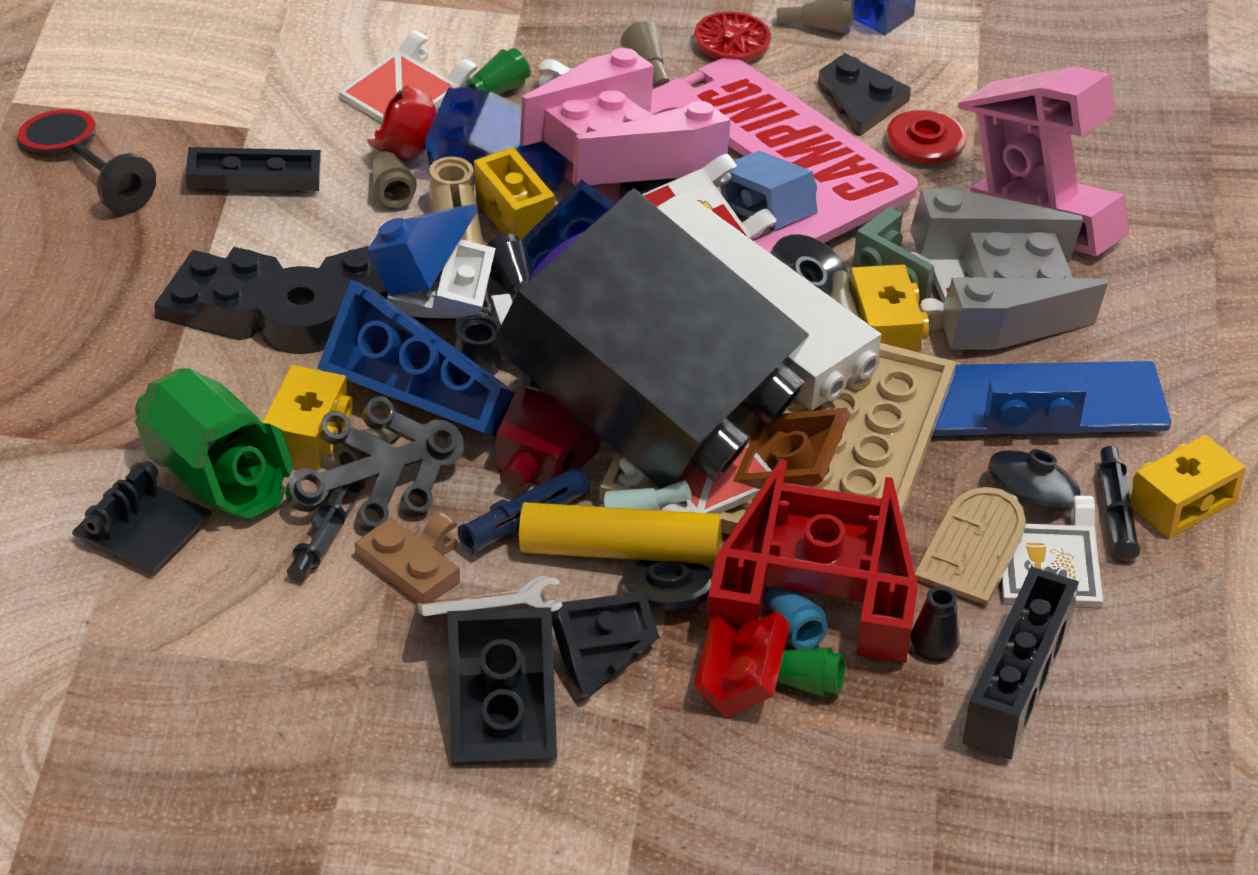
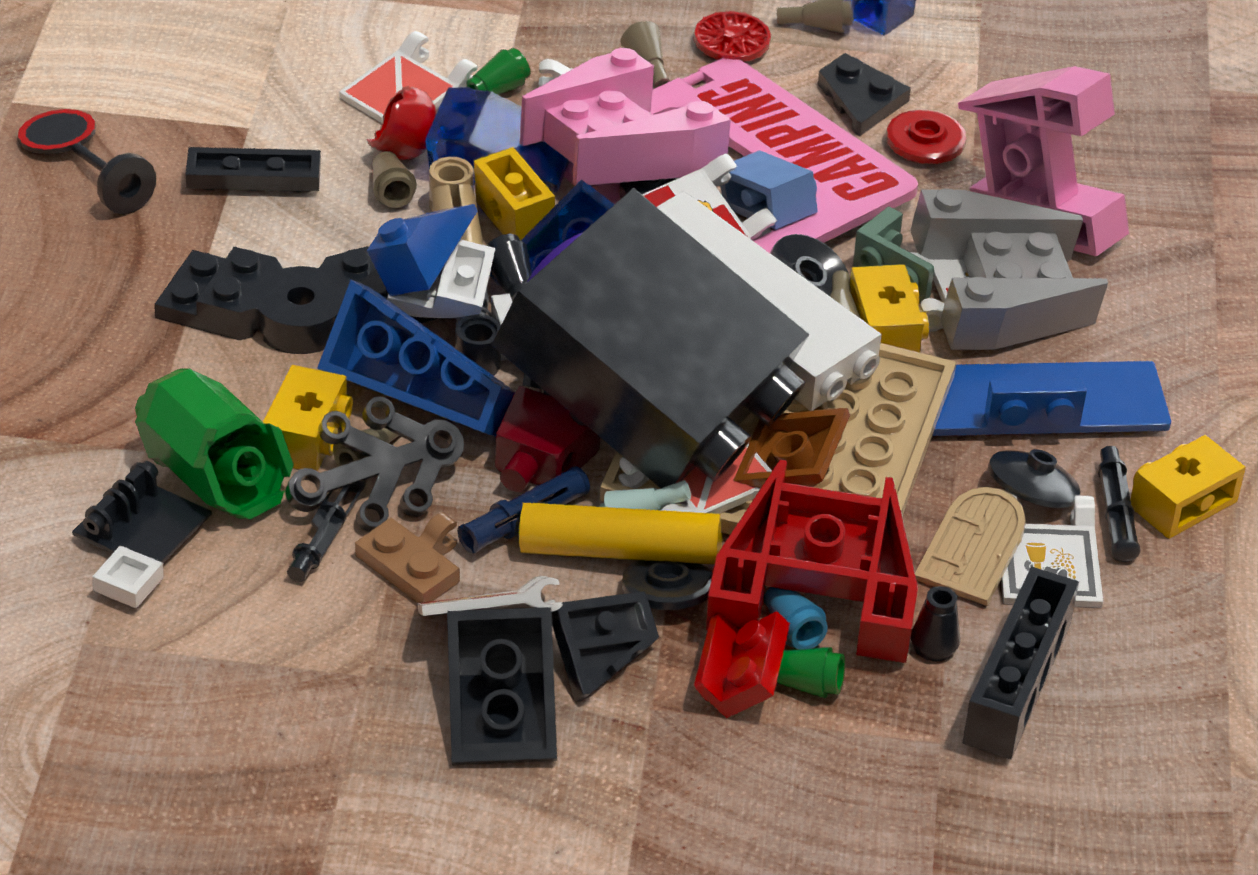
none -> white plate [92,546,164,608]

